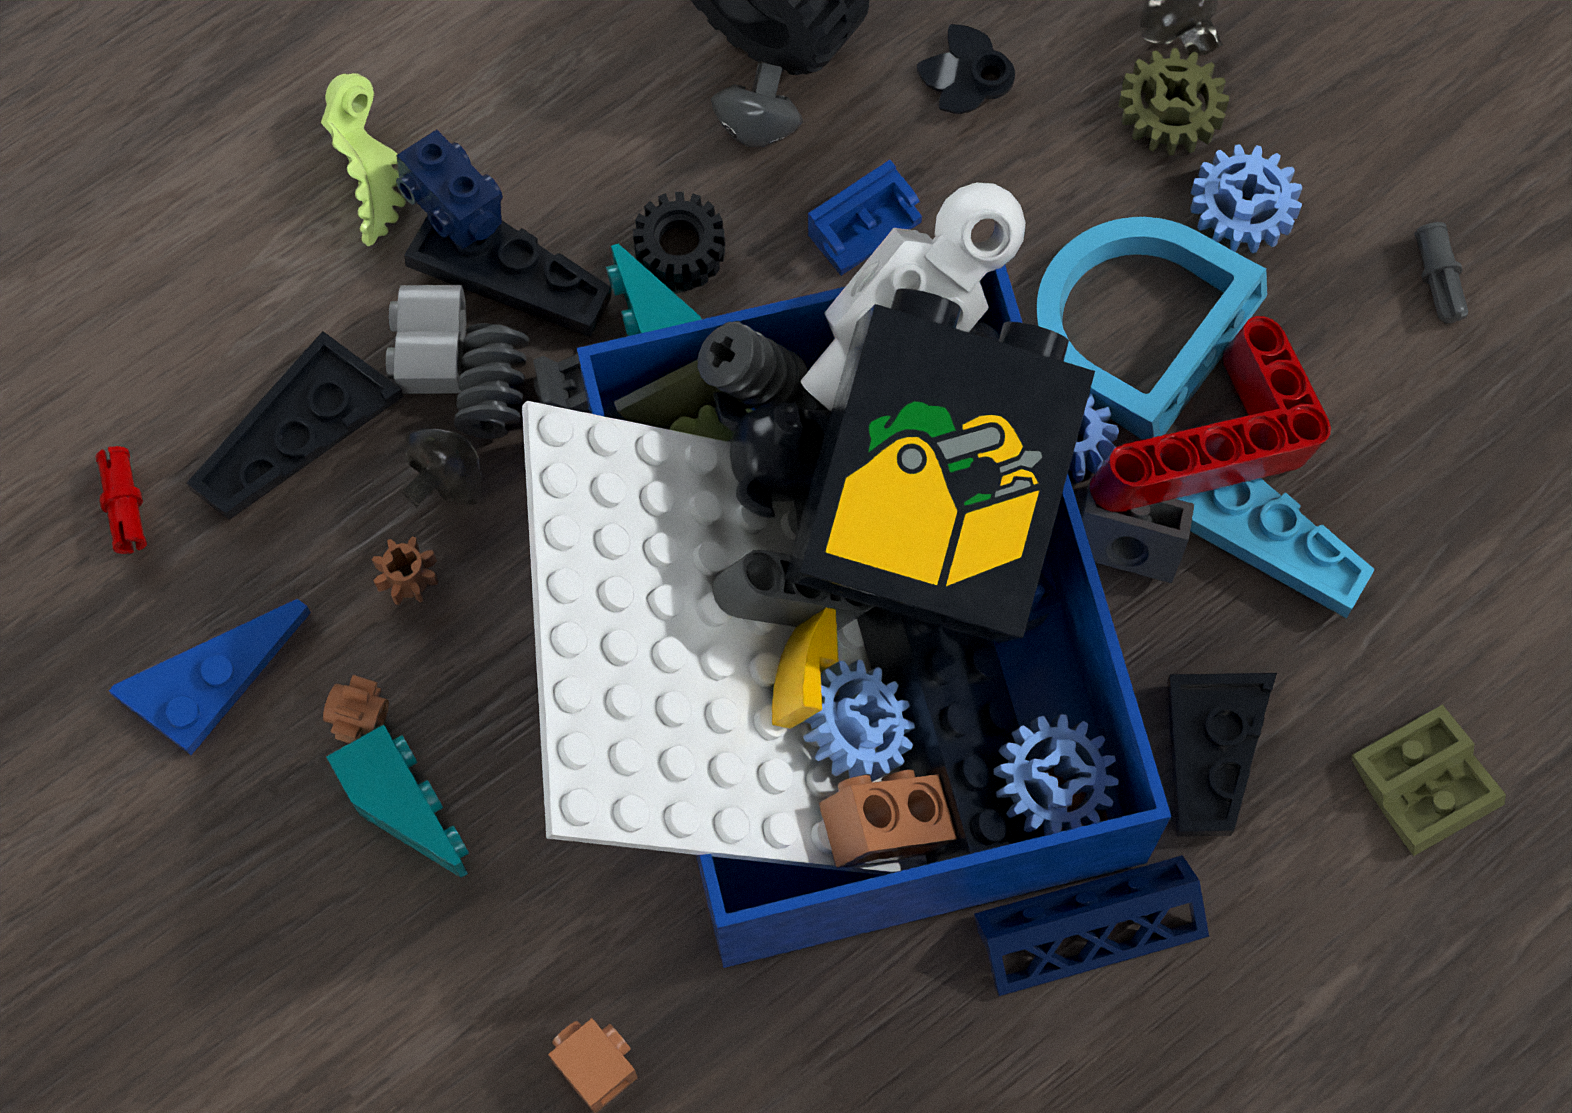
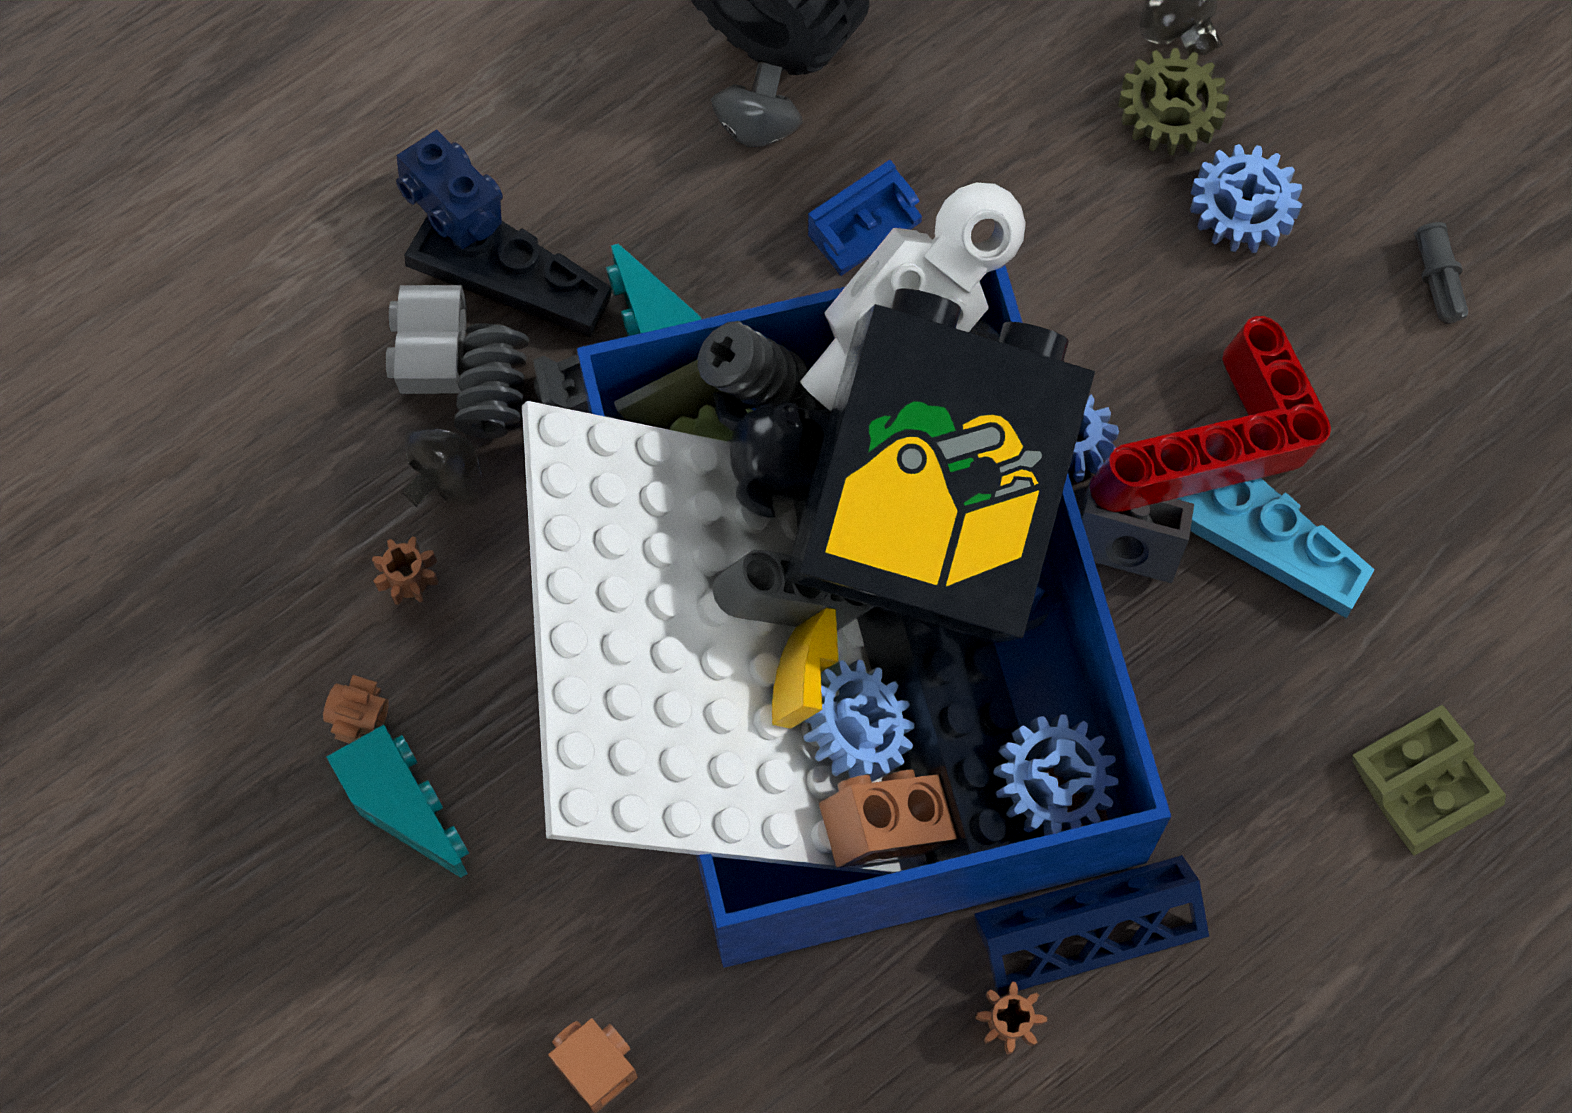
red pin [95,446,147,554] -> none
blue wing [109,599,311,755] -> none
black wing [186,331,404,520] -> none
yellowish green plant [321,73,406,246] -> none
black tyre [633,192,725,291] -> none
black plate [917,24,1015,114] -> none
medium azure window [1037,217,1267,440] -> none
black wing [1167,673,1277,837] -> none
none -> nougat gear [975,982,1047,1054]

